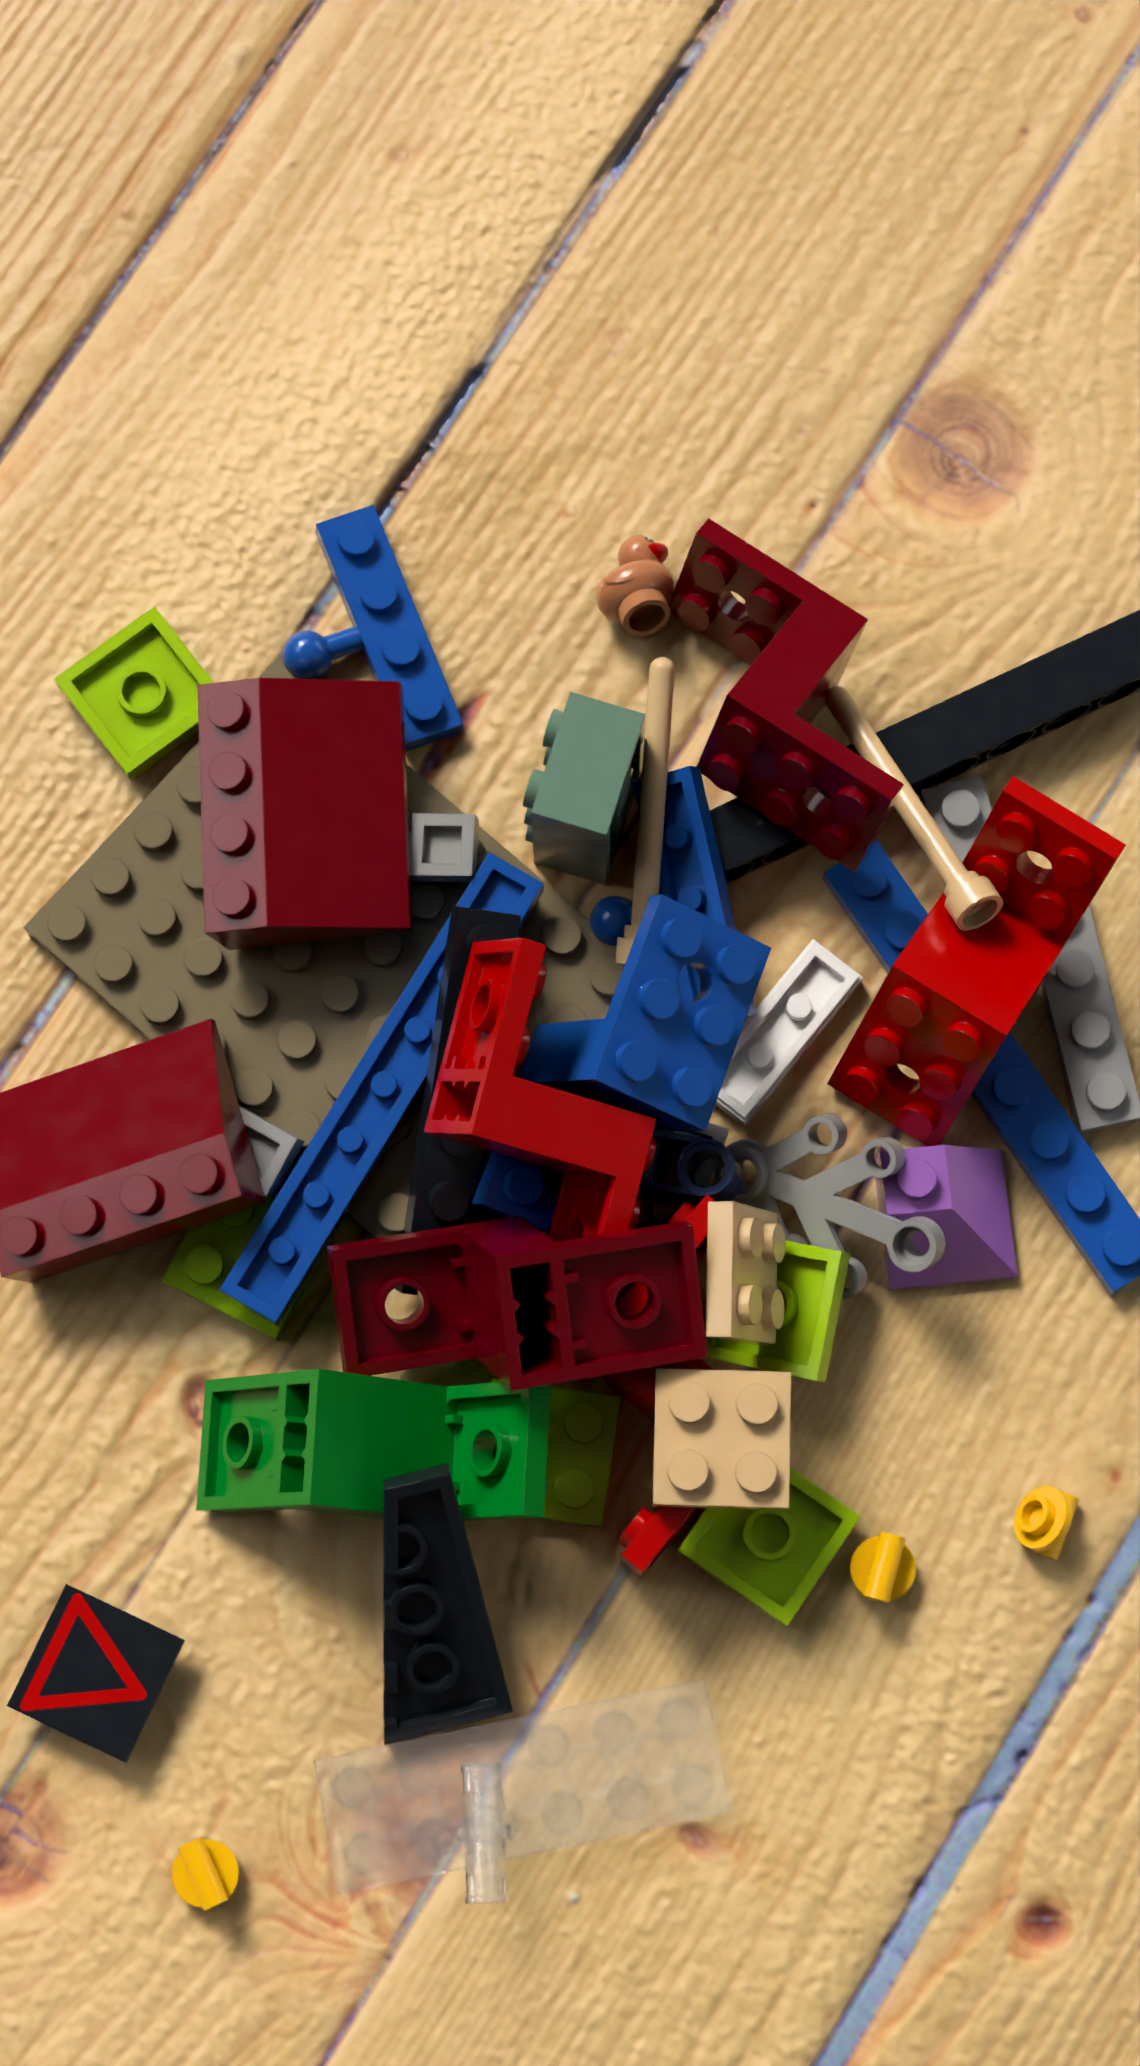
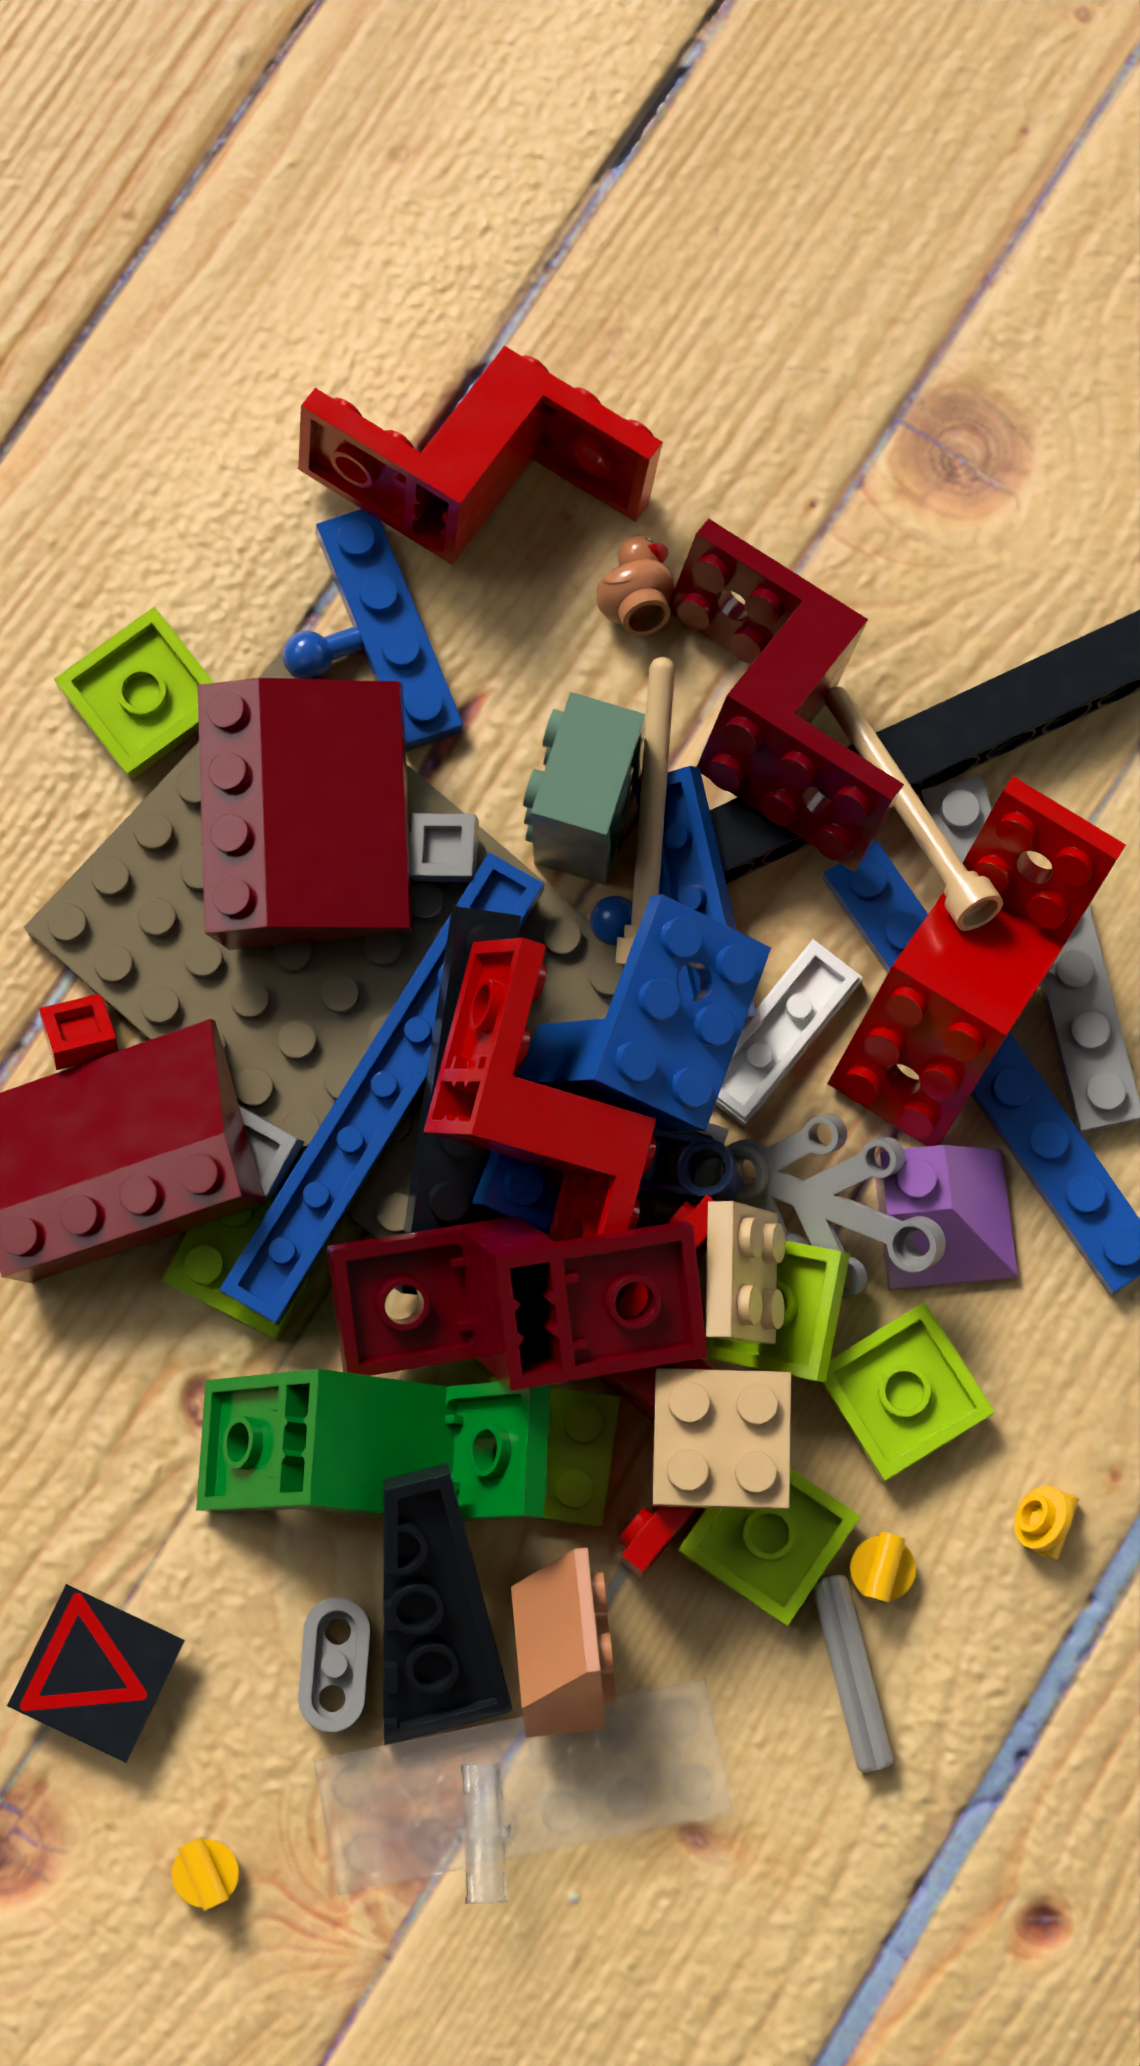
none -> red plate [39,994,118,1070]
none -> red bracket [298,345,663,565]
none -> light grey plate [298,1597,372,1732]
none -> nougat slope [511,1548,617,1738]
none -> light grey axle [812,1575,893,1773]
none -> lime plate [819,1301,995,1483]

